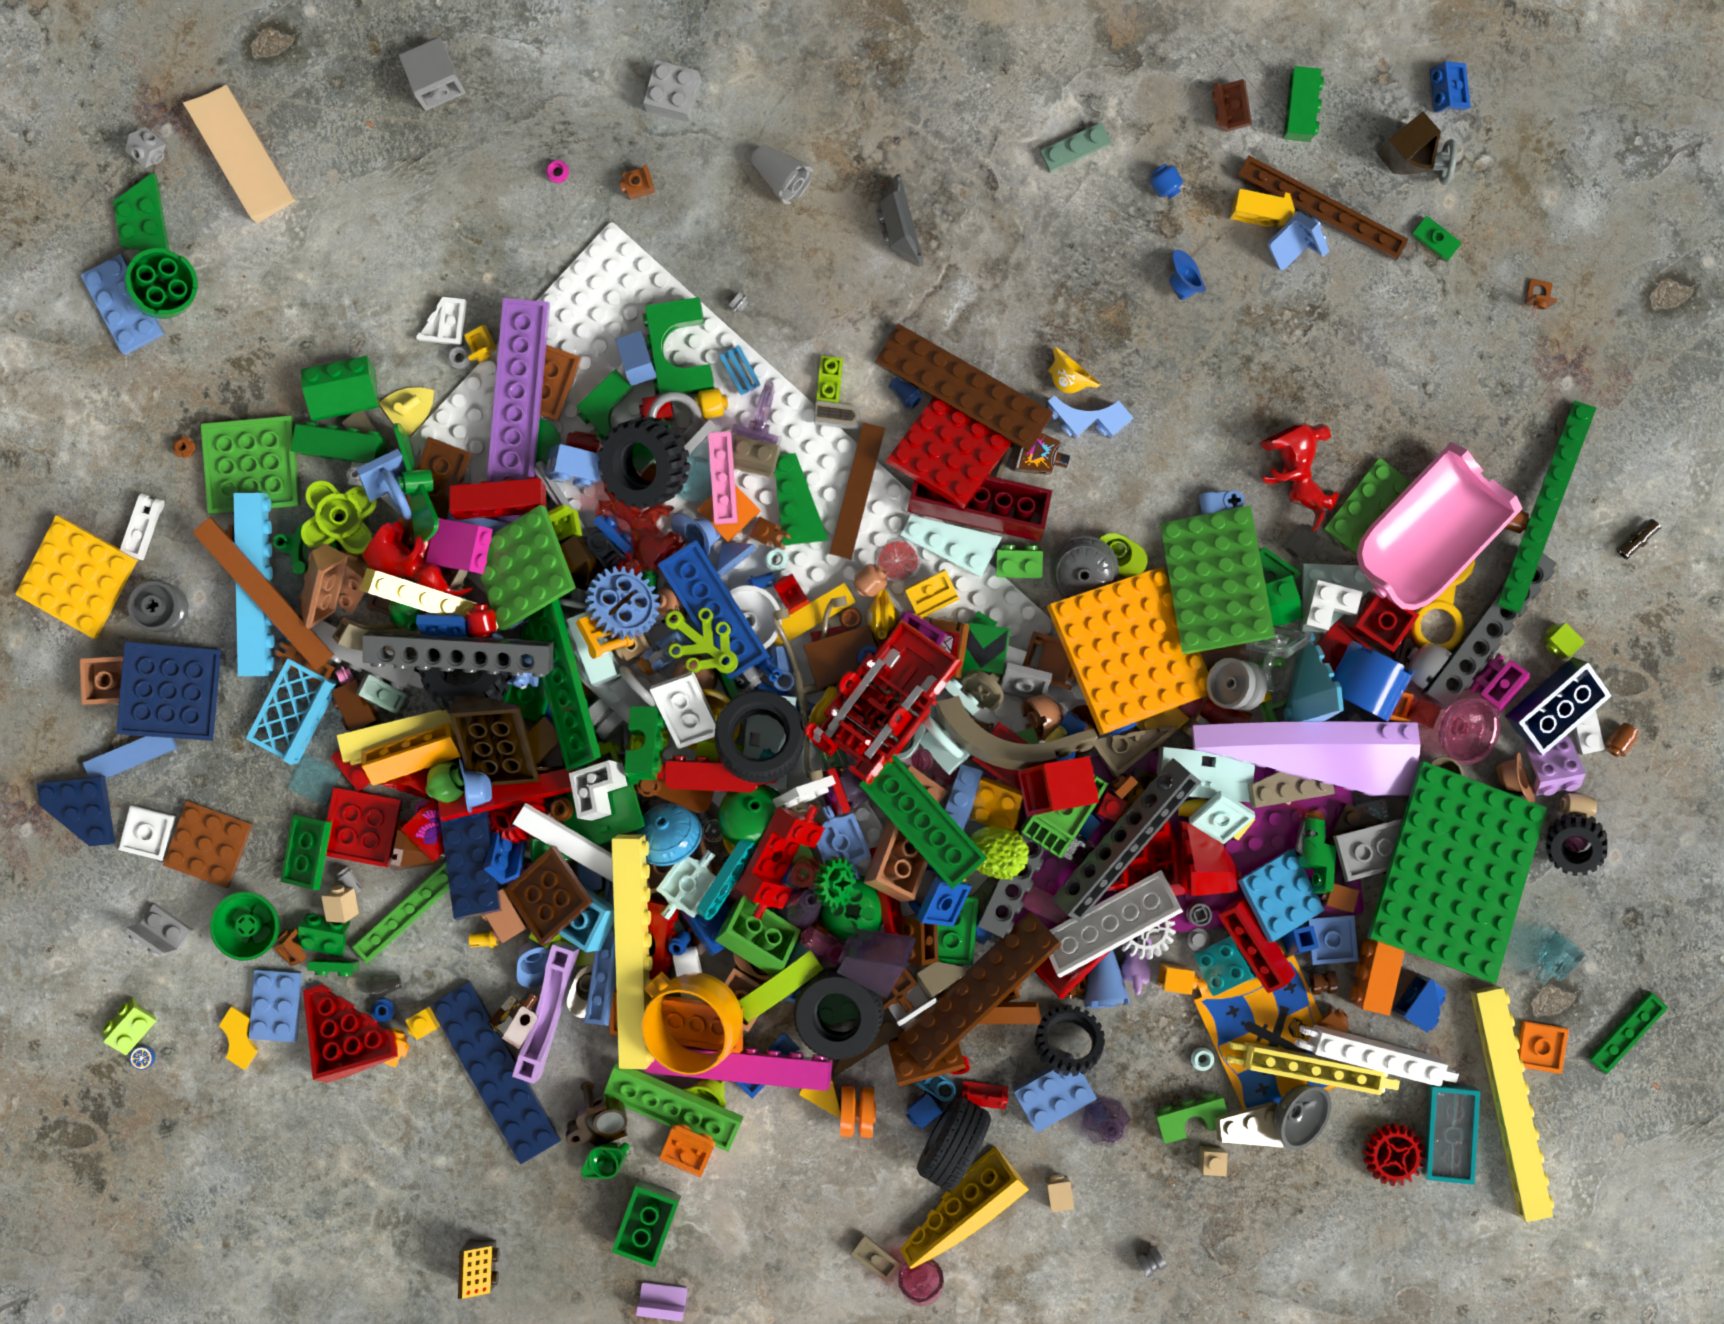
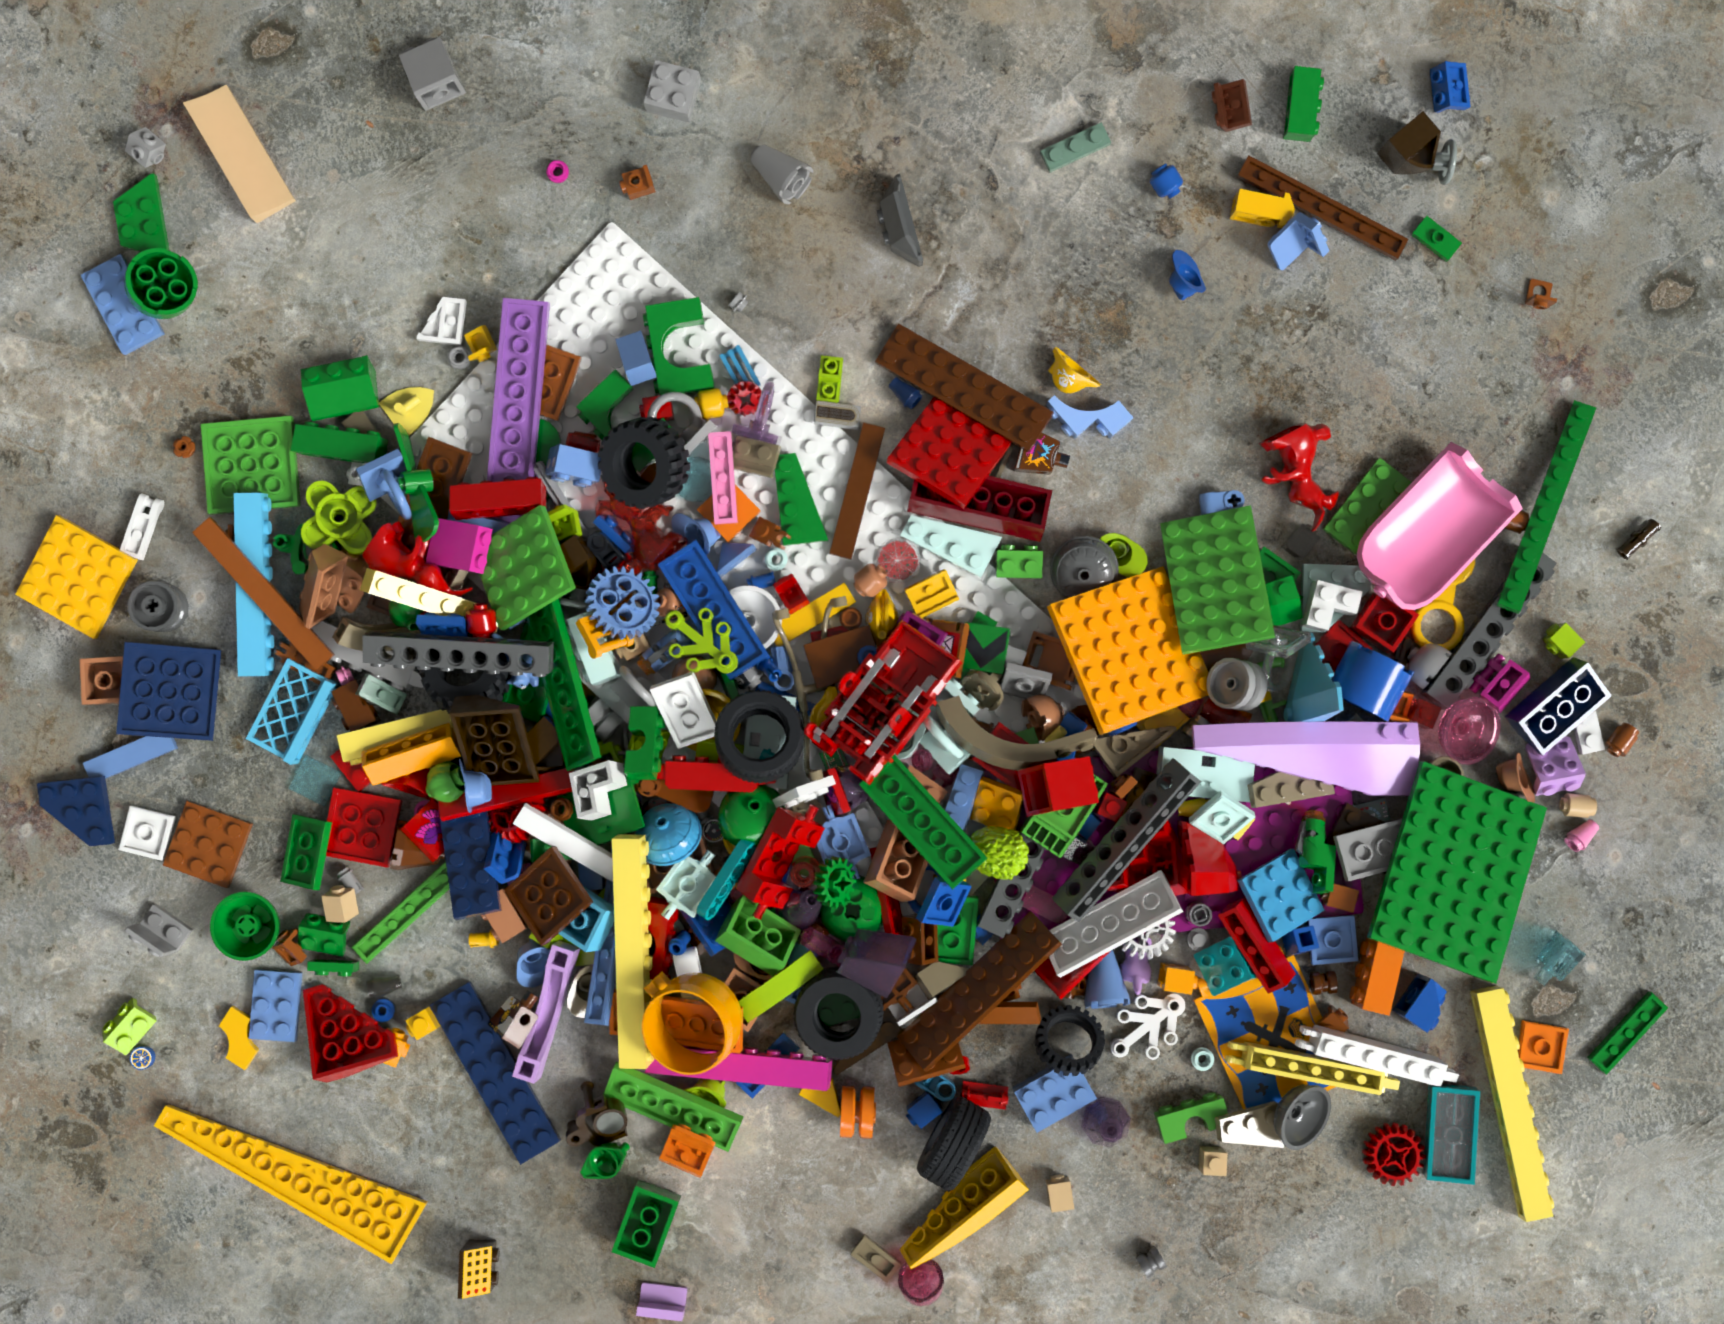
black tyre [1546,812,1608,876] -> none
none -> yellow wing [154,1104,428,1264]
none -> red gear [727,381,764,417]
none -> white plant [1110,994,1185,1060]

